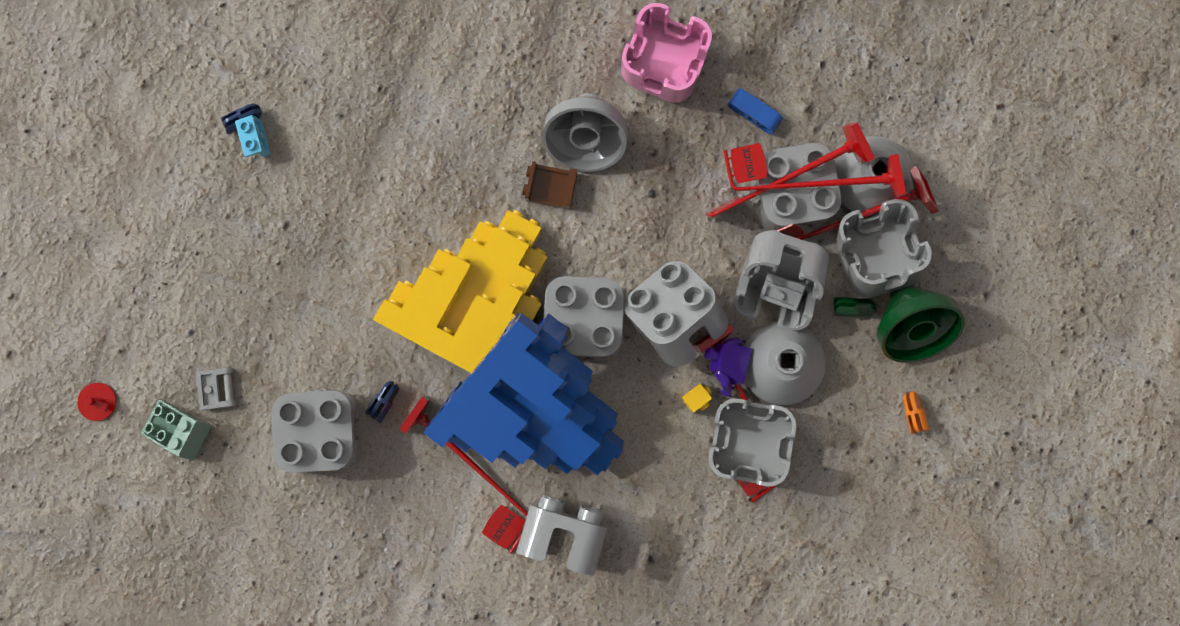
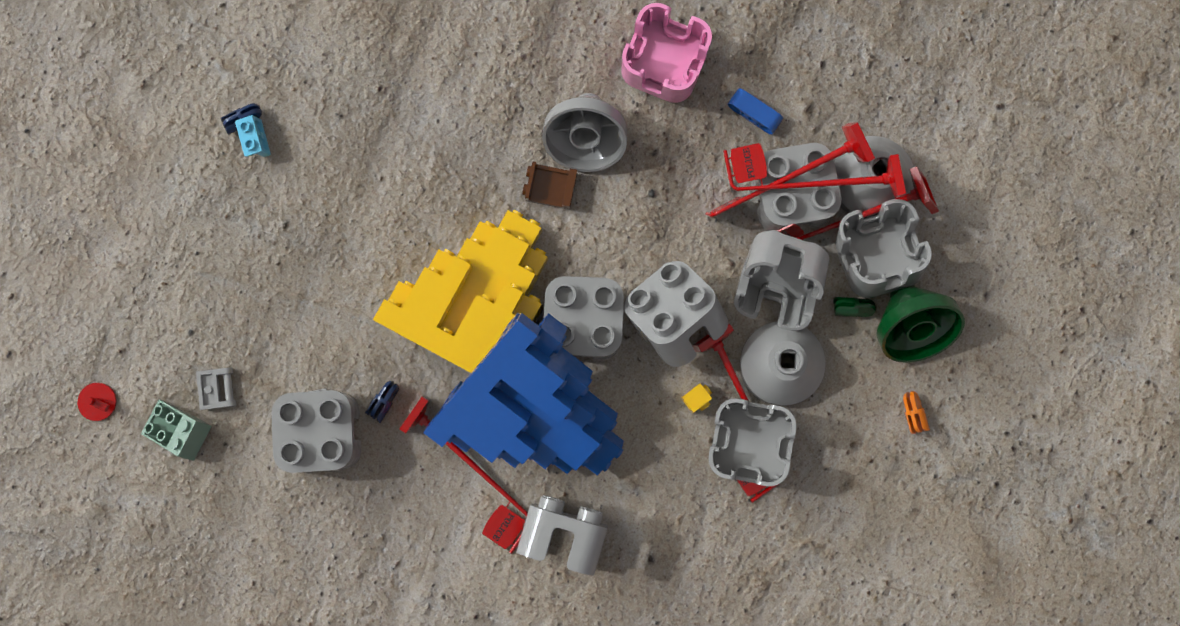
dark purple torso [704,337,752,397] -> none
light grey plate [759,271,806,311] -> none

